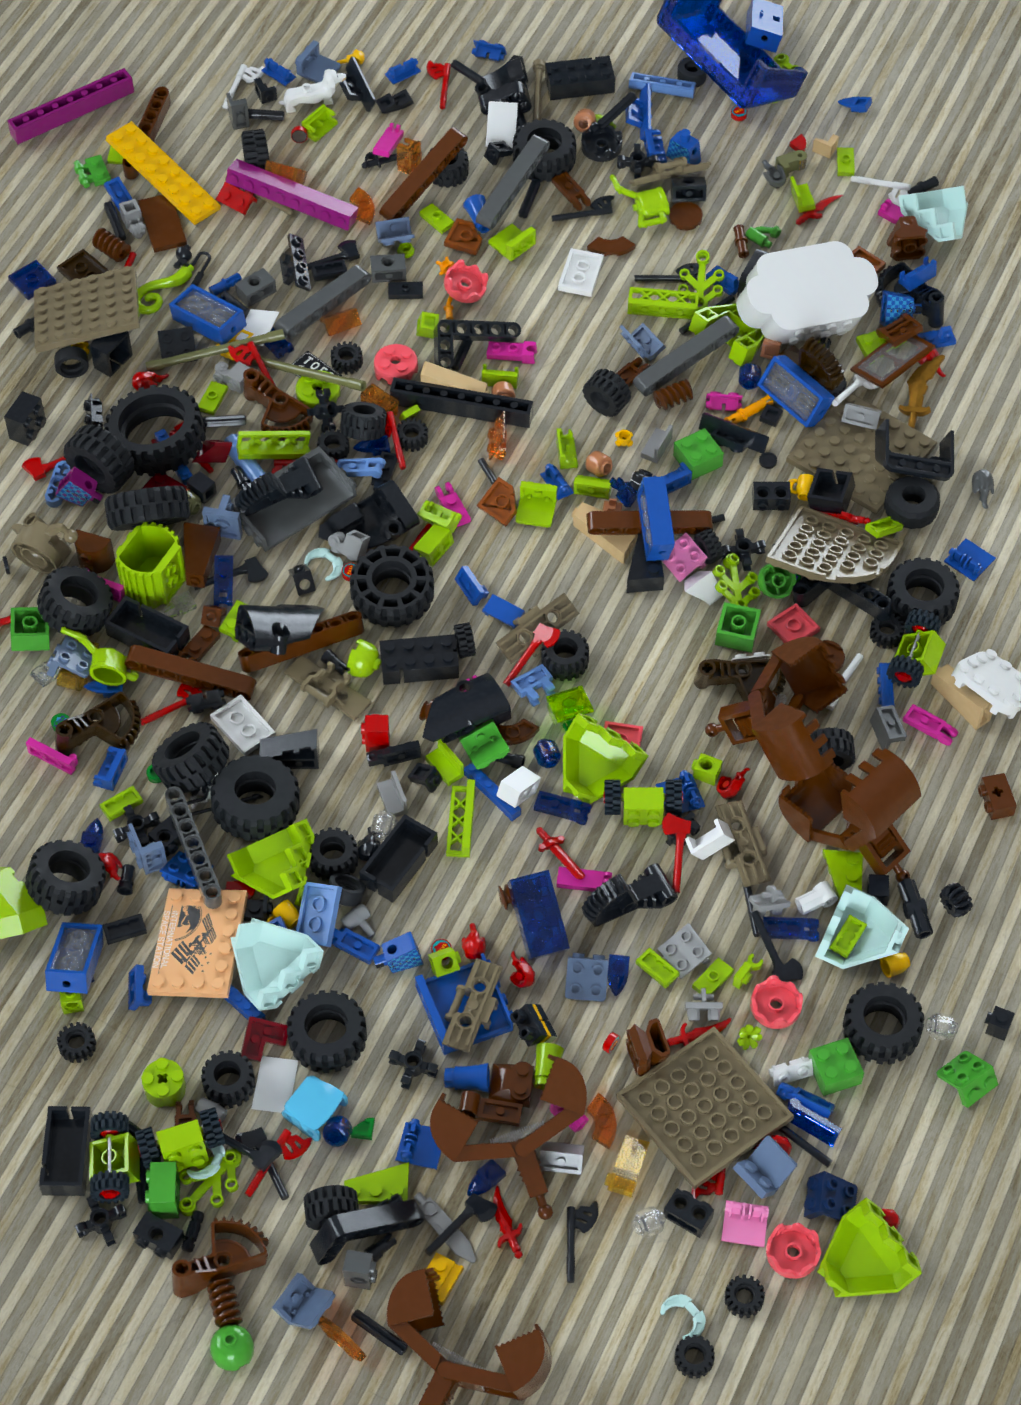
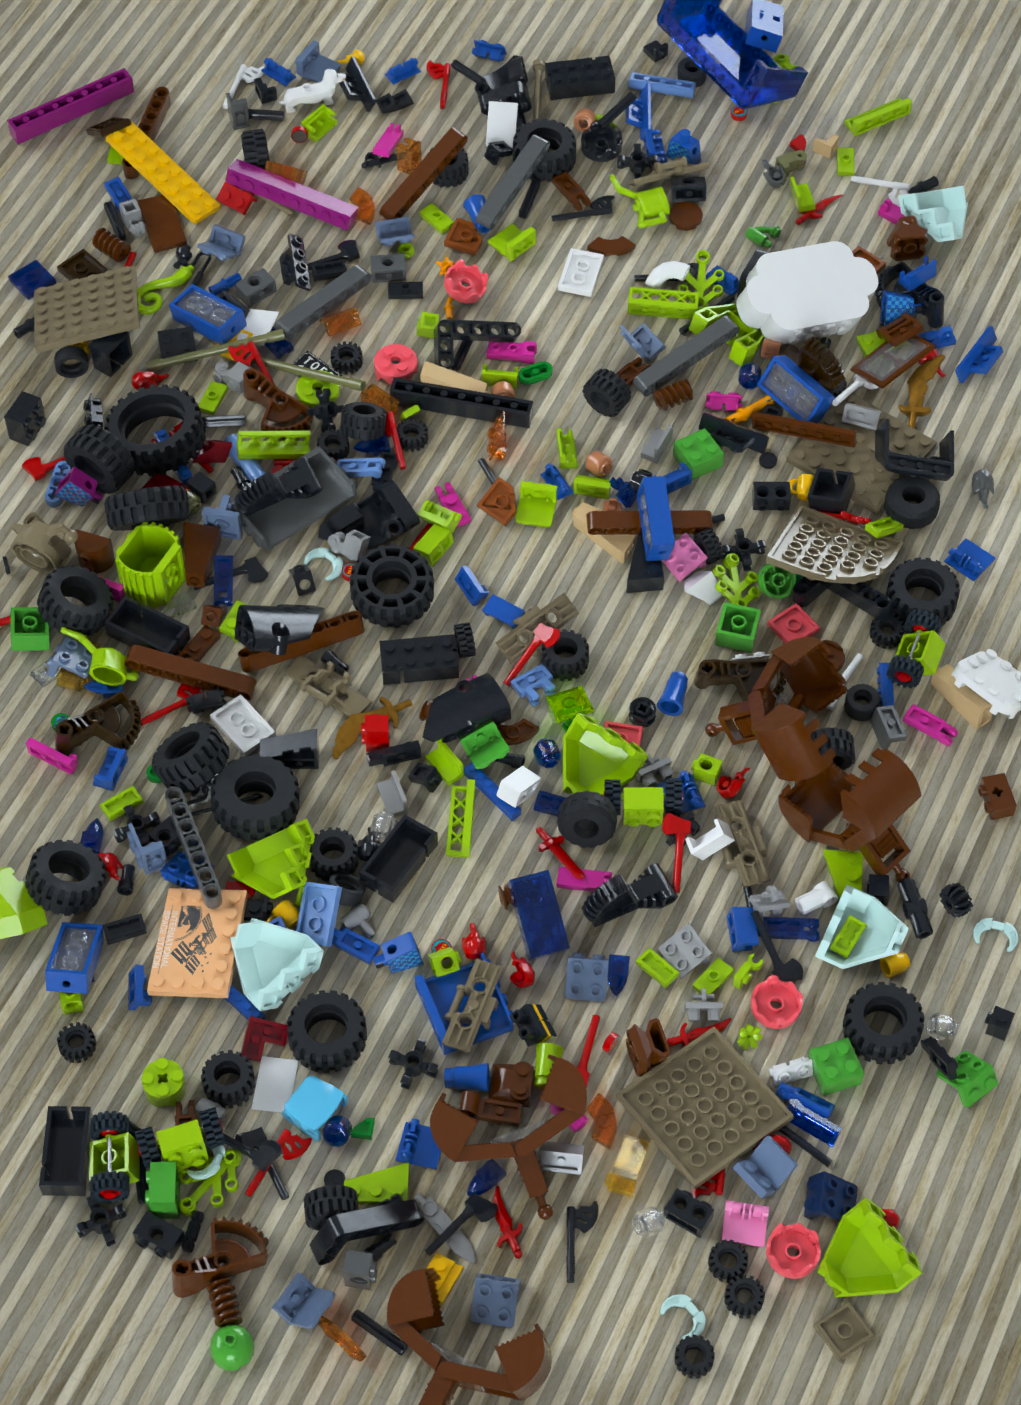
bright green plate [74,155,111,188] -> none
lime cylinder [347,639,381,678] -> none
yellow plate [615,429,633,447] -> none
reddish brown pin [733,224,749,258] -> none
blue plate [838,97,872,113] -> none
none -> dark brown tile [86,117,132,137]
none -> sand blue bracket [197,224,246,261]
none -> black piece [324,1169,345,1186]
none -> pearl gold sword [332,696,413,760]
none -> sand blue bracket [470,1273,521,1328]
none -> green plate [519,361,553,385]
none -> black tyre [557,791,617,848]
none -> red piece [577,1015,600,1088]
none -> black wheel [629,697,656,728]
none -> light grey hips [636,754,673,787]
none -> black bracket [643,40,668,62]
none -> white cylinder [645,261,690,289]
none -> blue plant [657,671,688,716]
none -> black tyre [708,1239,748,1283]
none -> blue hinge [726,907,759,952]
none -> reddish brown tile [751,412,857,448]
none -> dark tan tile [813,1301,875,1362]
none -> lime fence [844,98,912,136]
none -> black tyre [844,684,880,721]
none -> black hinge [921,1036,958,1081]
none -> blue bracket [955,326,1003,383]
none -> light aqua piece [973,918,1018,952]

